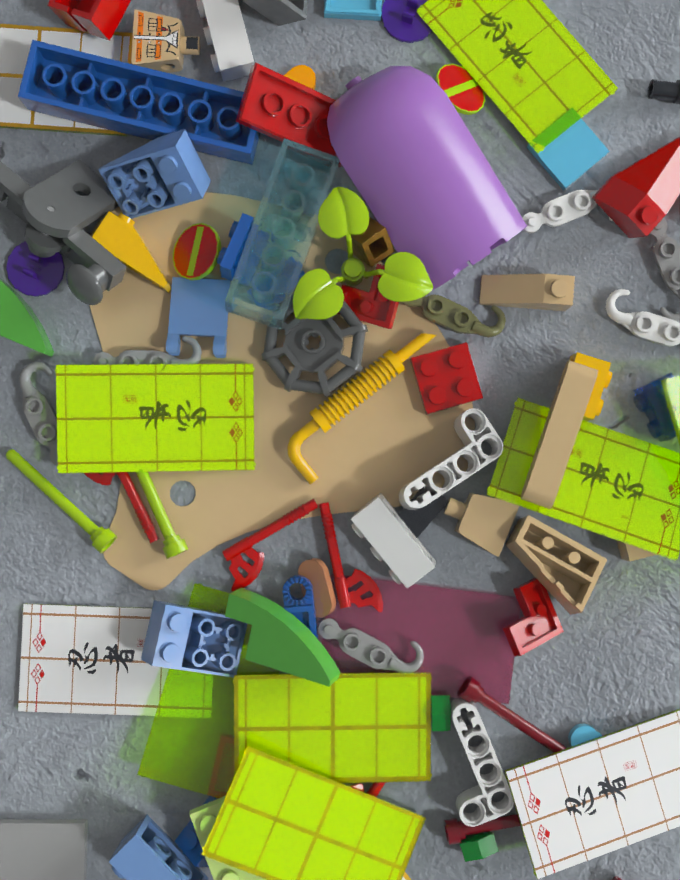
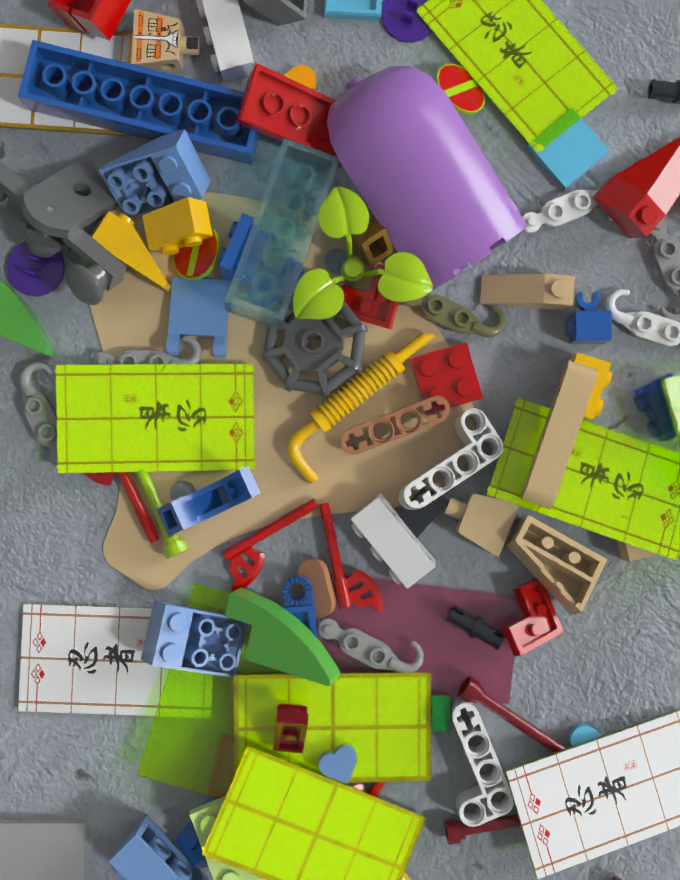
lime piece [6,449,117,554] -> none
green piece [460,832,499,862] -> none
none -> yellow brick [142,197,213,255]
none -> blue arch [157,466,261,536]
none -> dark red slope [273,704,309,754]
none -> medium blue tile [319,744,357,784]
none -> nougat beam [341,395,450,455]
none -> black pin [445,604,506,650]
none -> blue brick [565,292,612,344]

